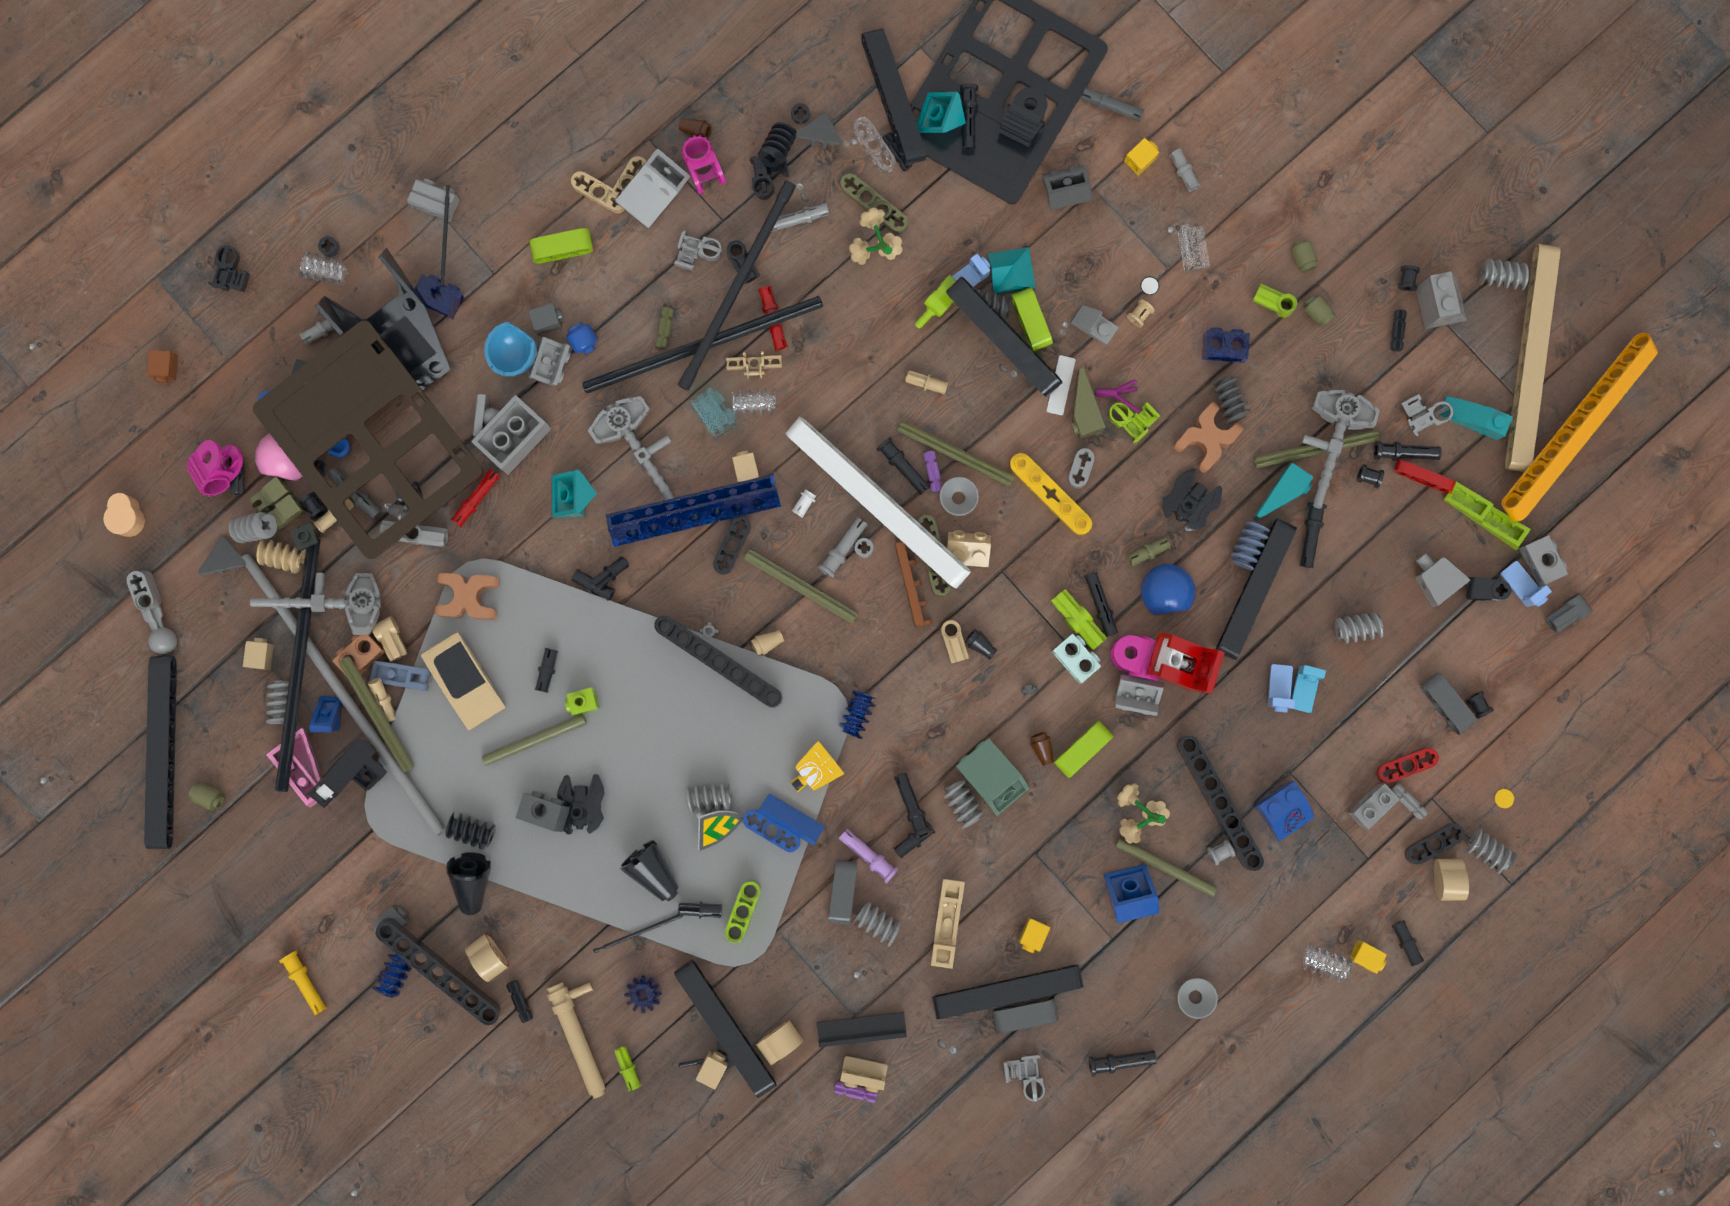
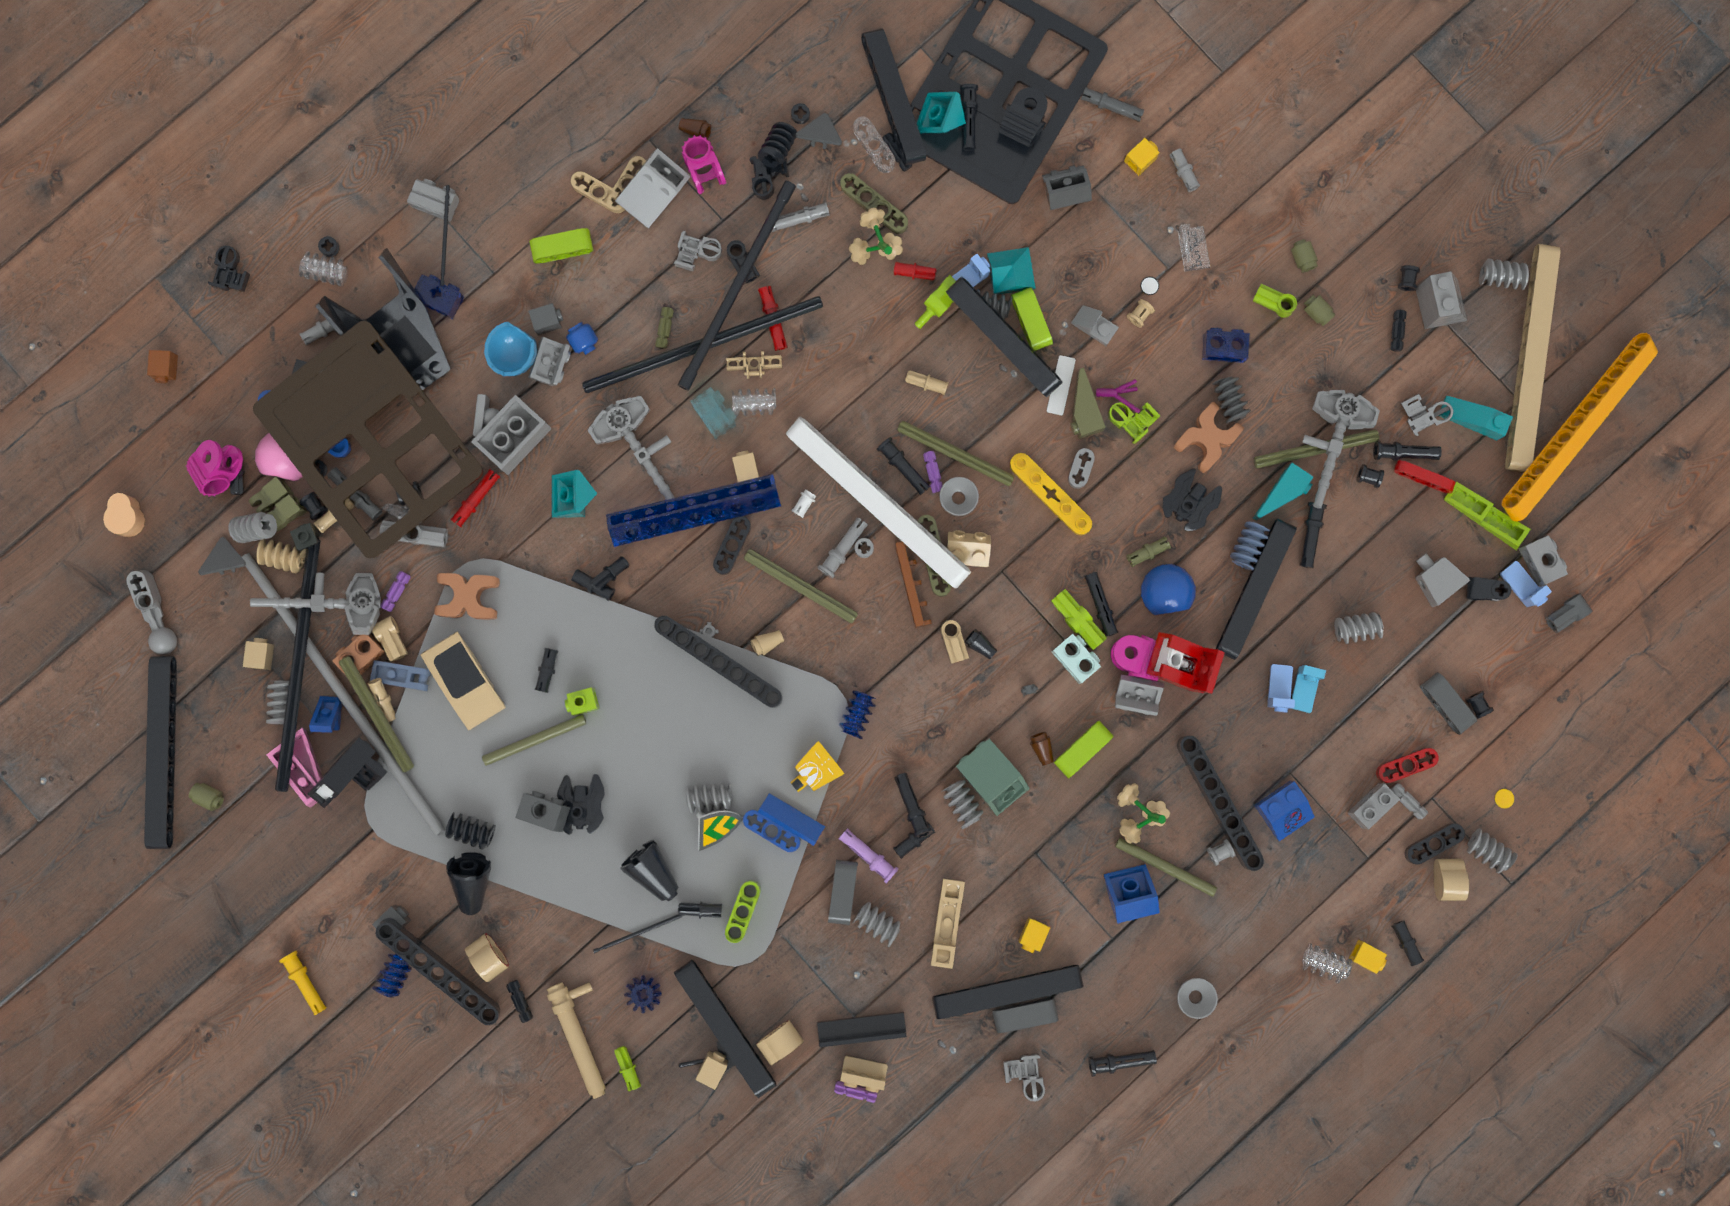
none -> medium lavender axle [381,571,410,612]
none -> red axle [894,261,937,280]

